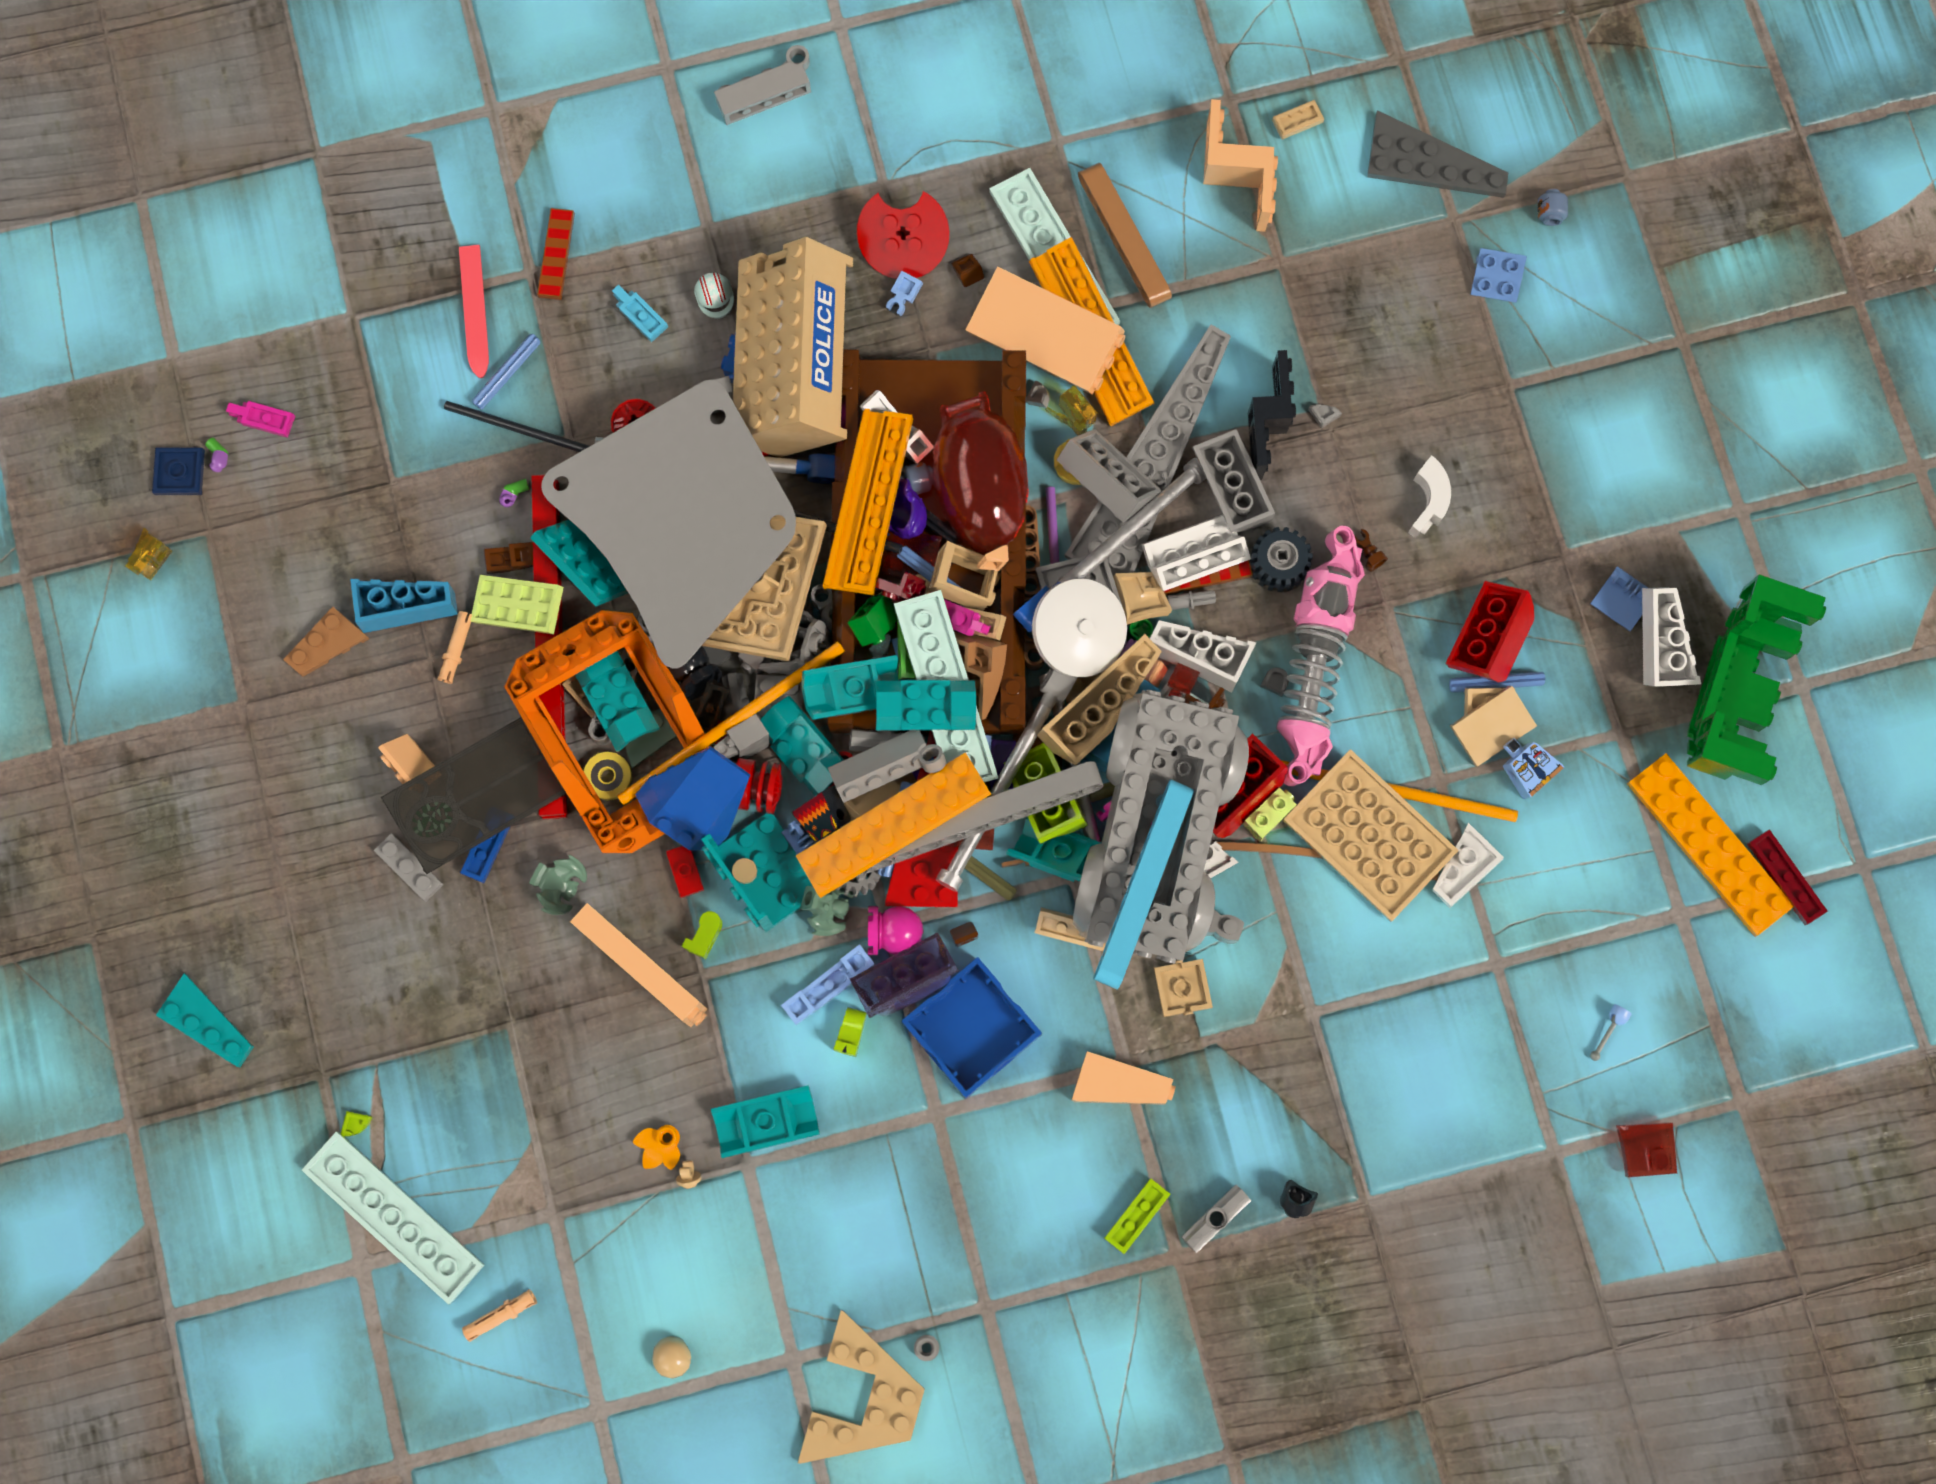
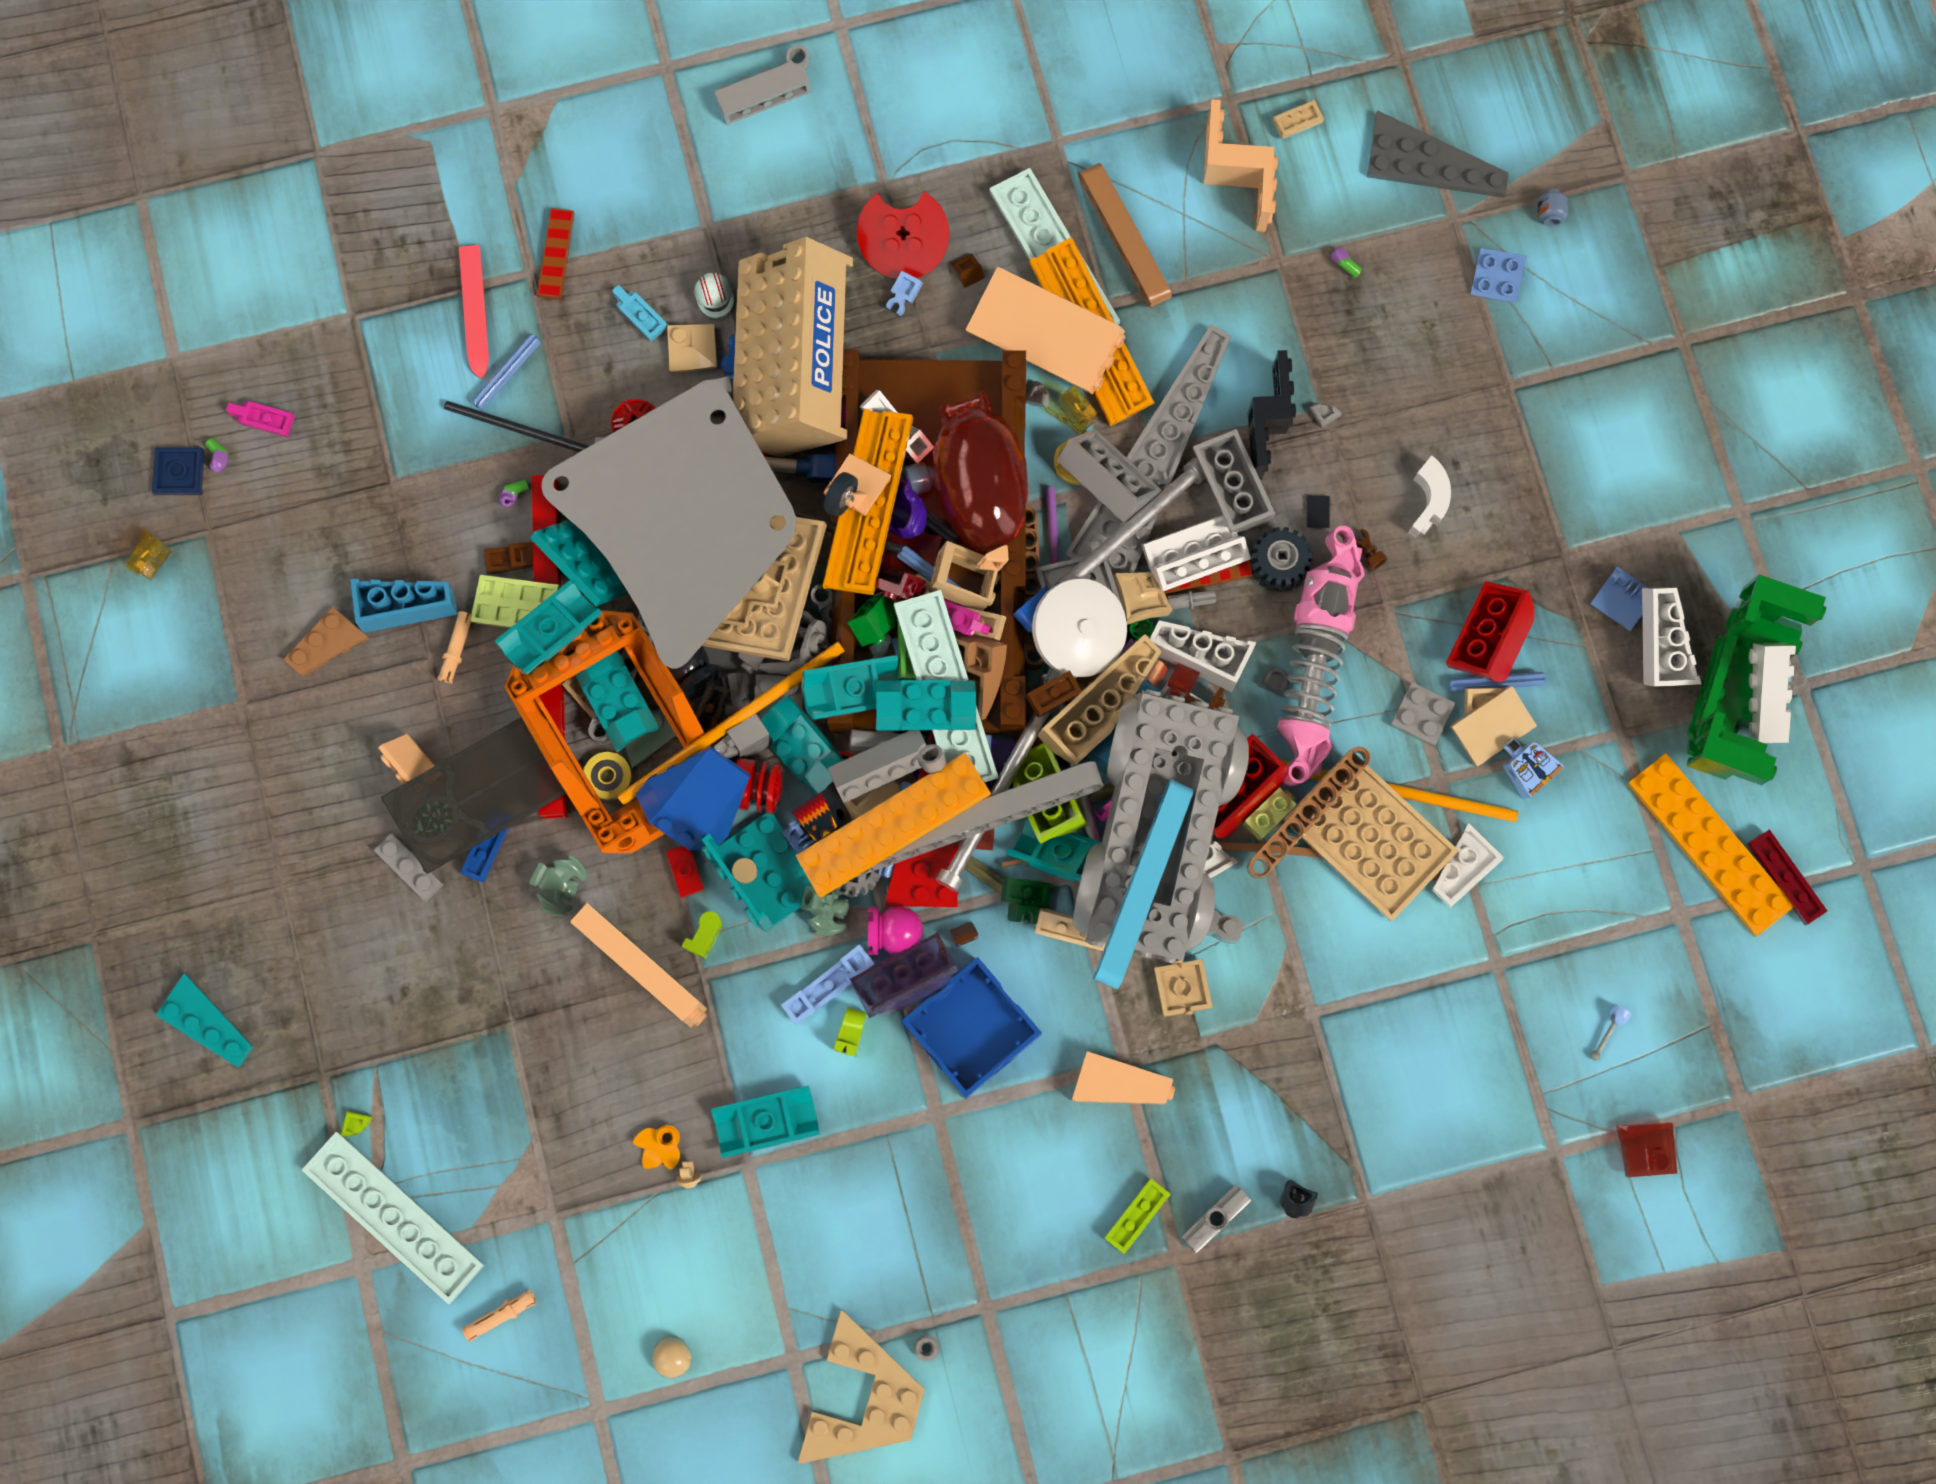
none -> teal piece [494,580,602,675]
none -> tan plate [667,324,717,374]
none -> light nougat plate [824,454,891,516]
none -> dark green plate [1001,877,1051,924]
none -> reddish brown plate [1025,670,1082,718]
none -> medium nougat beam [1247,746,1371,879]
none -> black piece [1307,495,1330,528]
none -> arm [1331,248,1362,277]
none -> light grey plate [1390,682,1456,747]
none -> white wedge [1749,643,1796,743]

